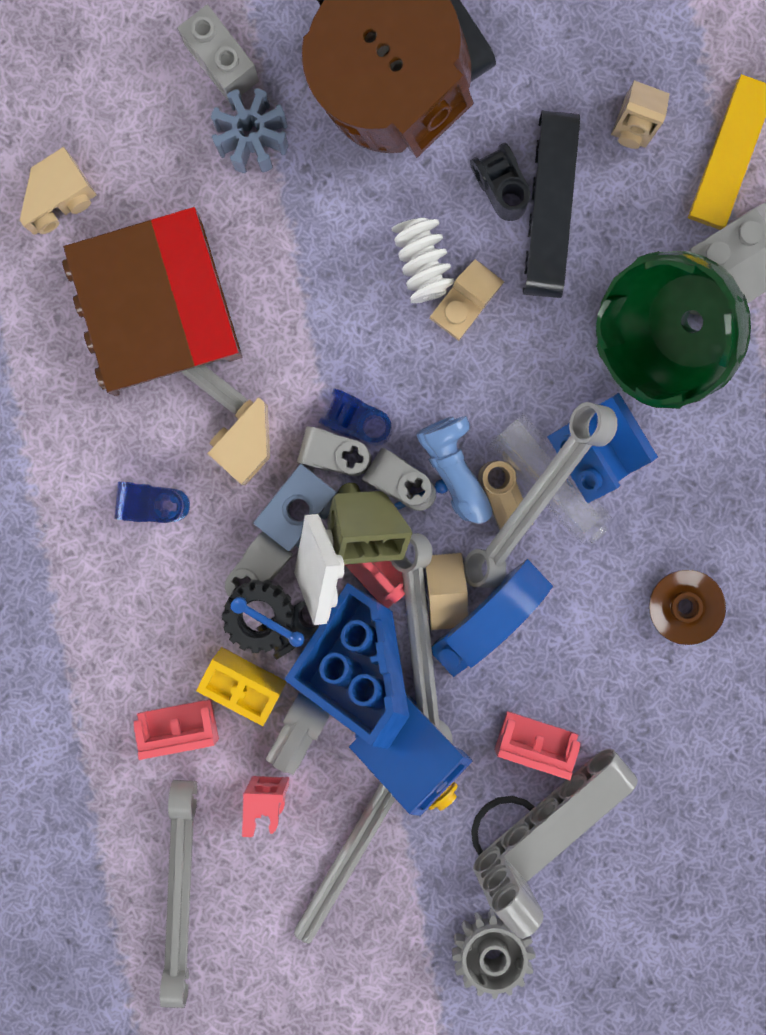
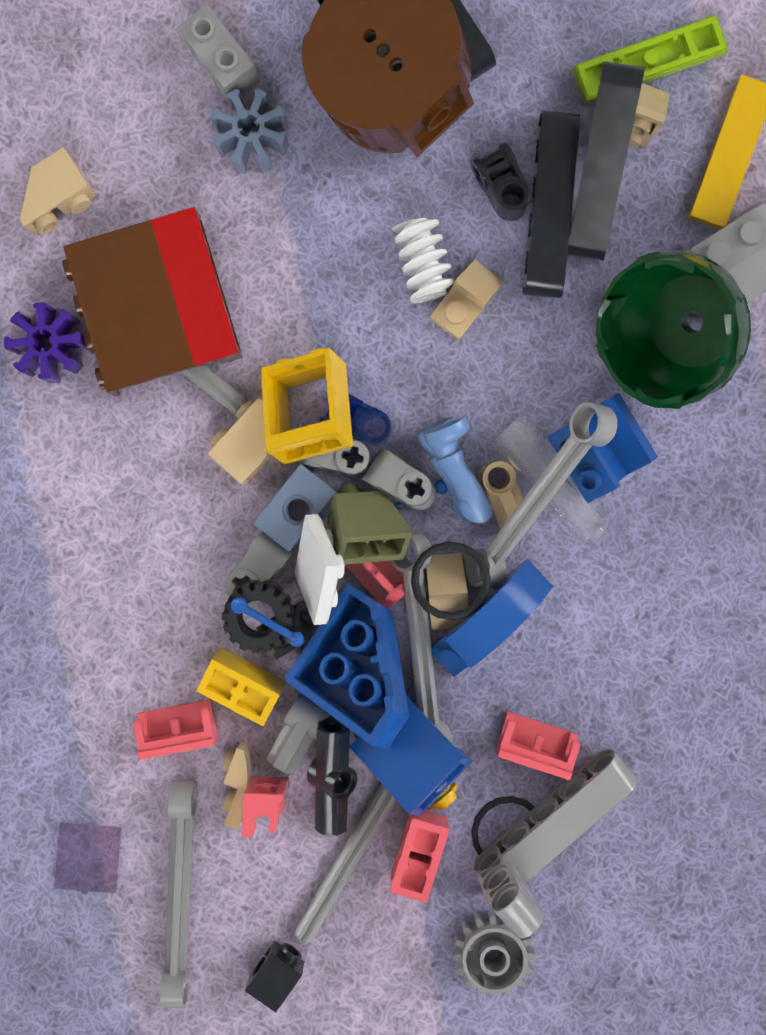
clear blue piece [114,481,190,523] -> none
reddish brown dish [649,570,726,645] -> none
none -> dark purple gear [4,302,88,383]
none -> clear purple piece [55,821,122,894]
none -> tan slope [221,741,251,830]
none -> black brick [245,940,305,1013]
none -> yellow window [261,348,353,464]
none -> black piece [307,718,358,836]
none -> coral brick [390,810,450,903]
none -> black piece [411,541,491,620]
none -> black beam [568,61,645,261]
none -> lime plate [572,15,729,105]

